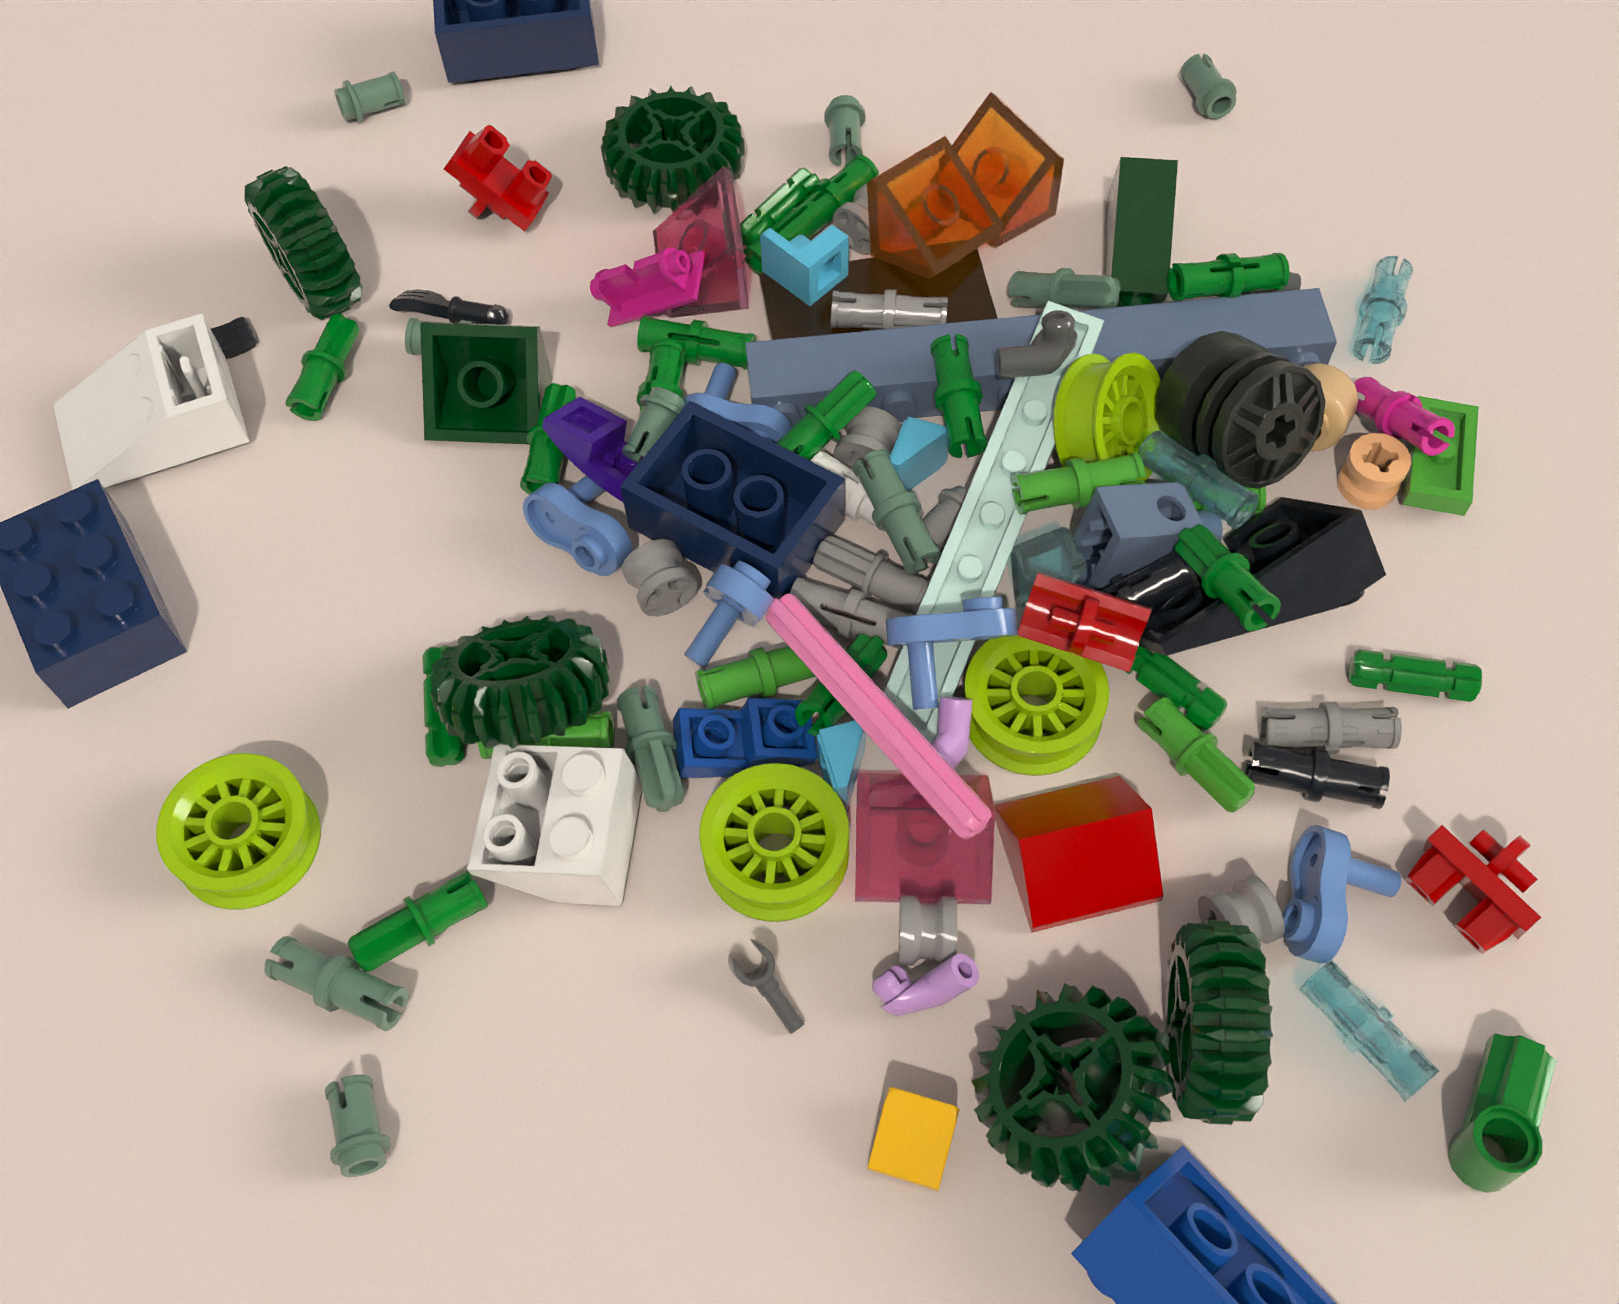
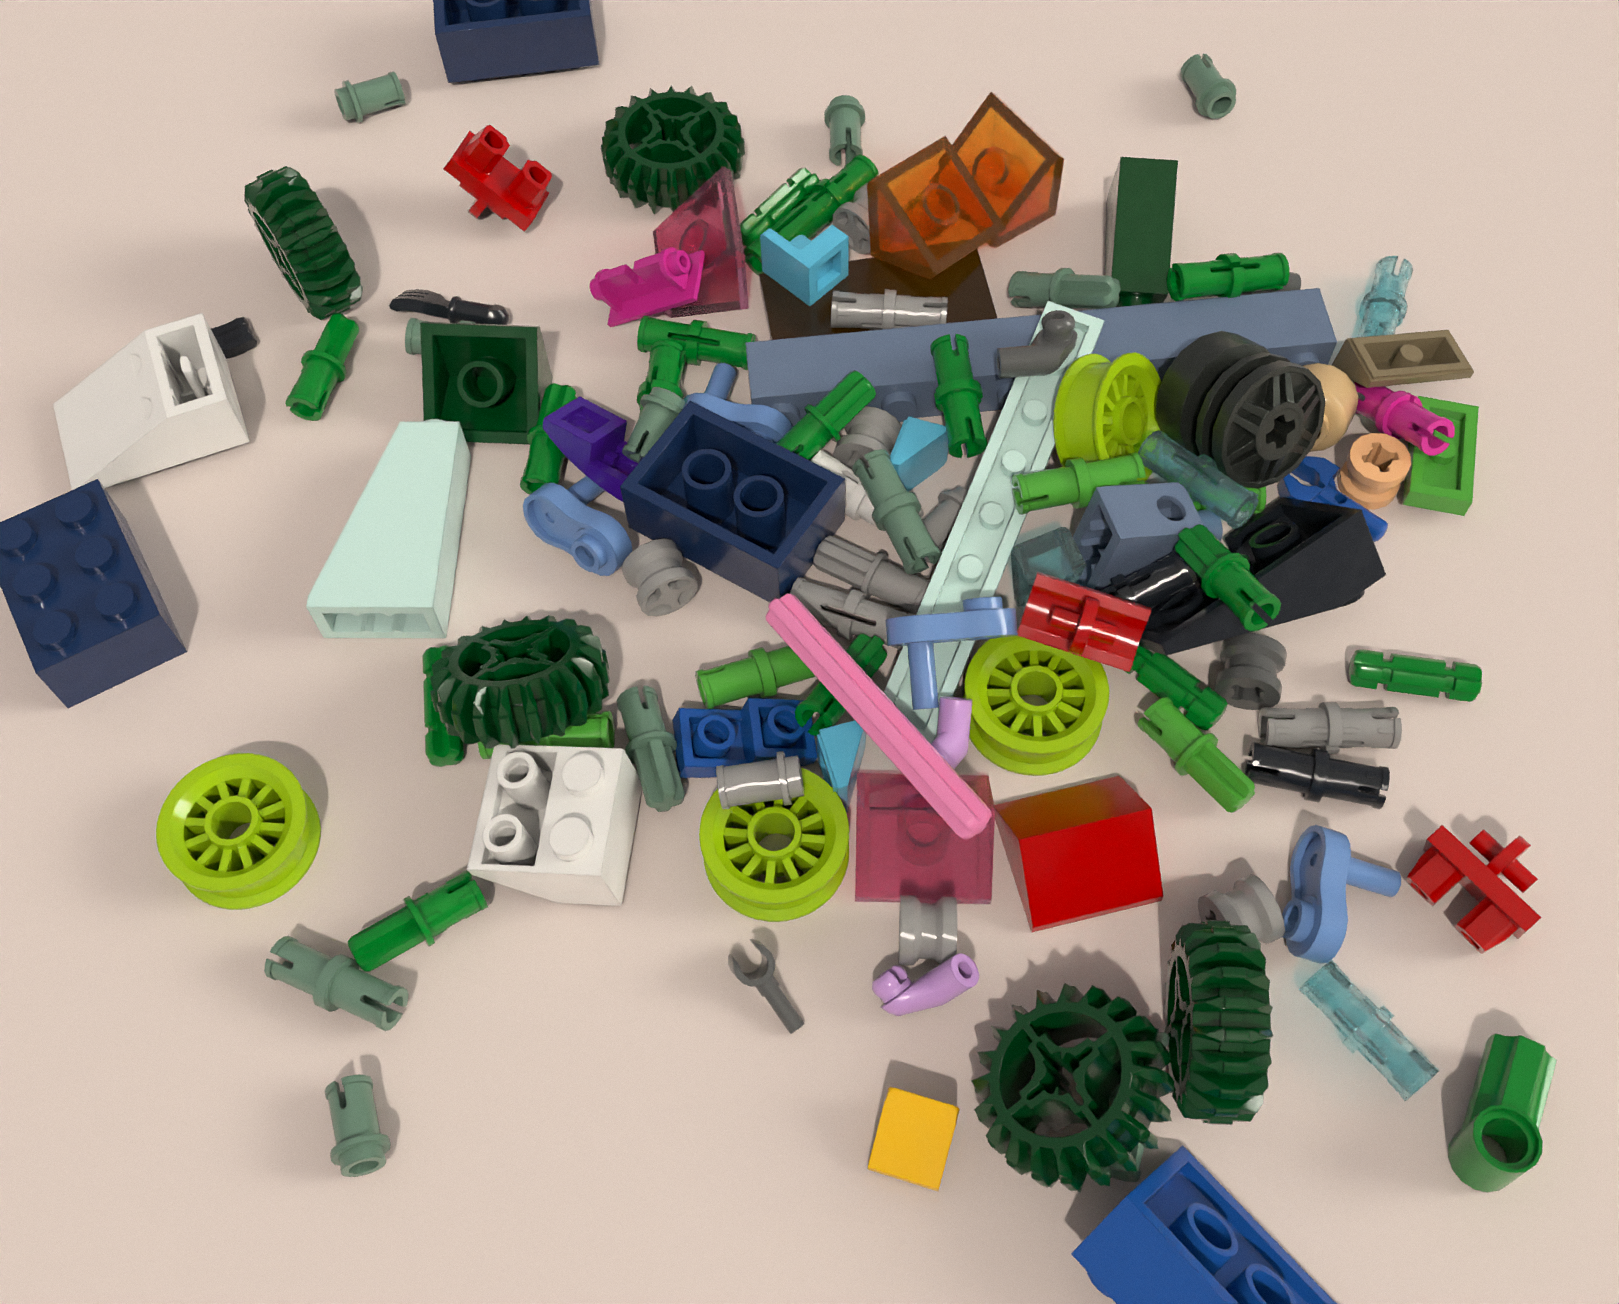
medium blue piece [684,560,774,668] -> none
none -> light aqua slope [306,419,471,638]
none -> light grey pin [716,751,804,809]
none -> dark grey wheel [1214,633,1287,710]
none -> blue bar [1277,456,1388,542]
none -> dark tan slope [1332,330,1474,388]

